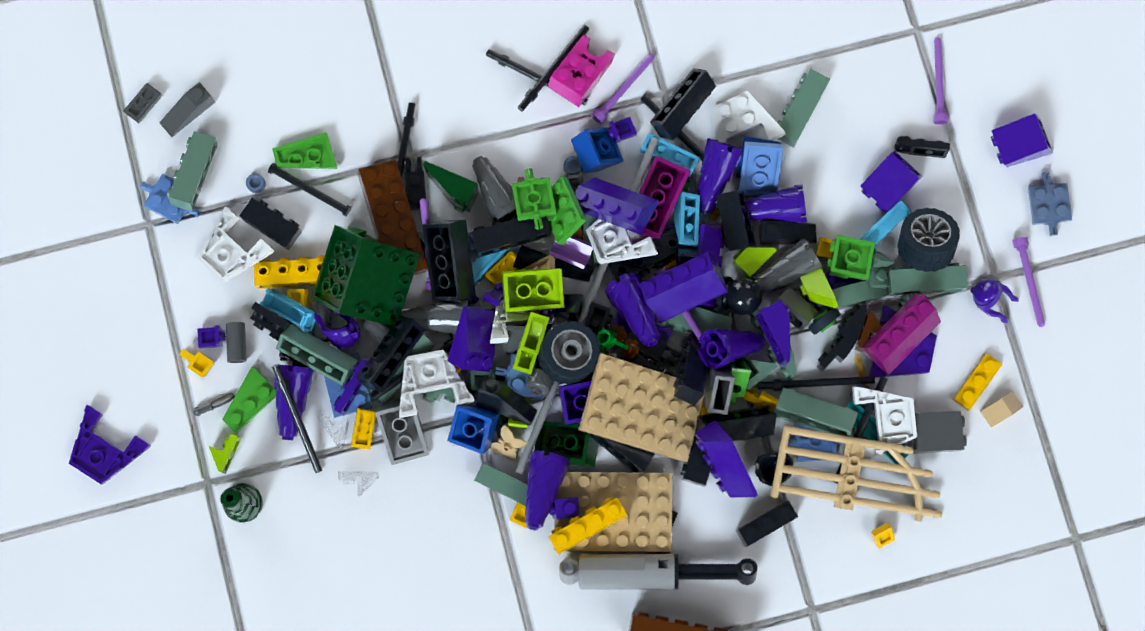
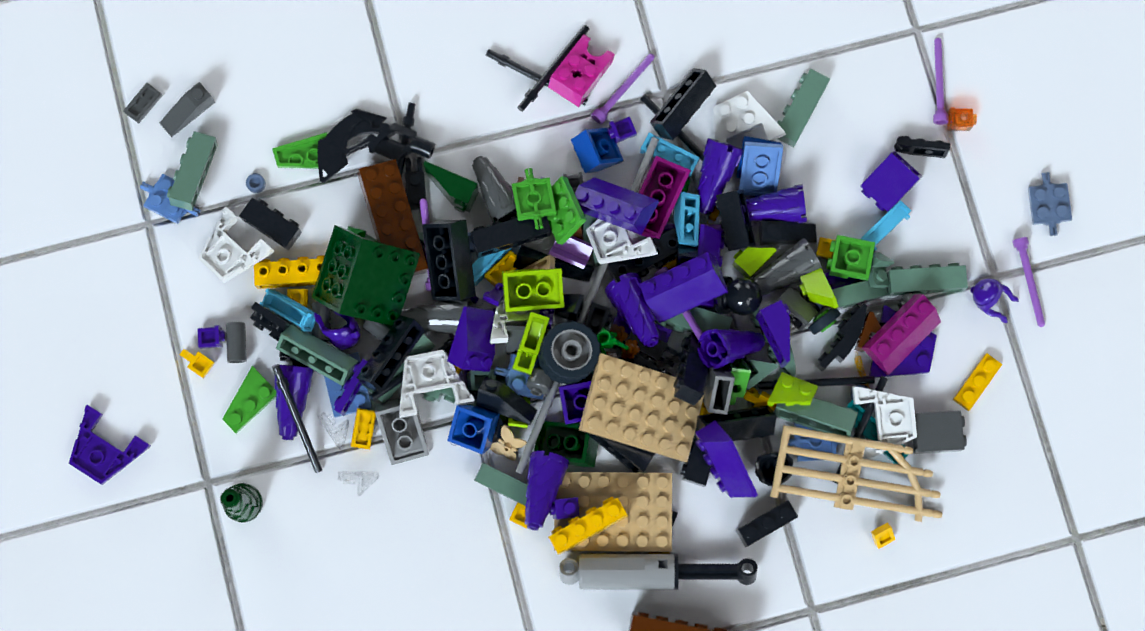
dark grey piece [193,393,235,416] -> none
lime slope [209,434,242,474] -> none
black bar [268,163,351,217] -> none
sand blue tile [563,156,582,175] -> none
black wheel [897,208,960,272] -> none
tan slope [980,391,1023,427] -> none
dark purple slope [990,113,1053,167] -> none
none -> black piece [318,109,436,184]
none -> lime wing [767,372,818,406]
none -> clear orange brick [947,107,977,131]

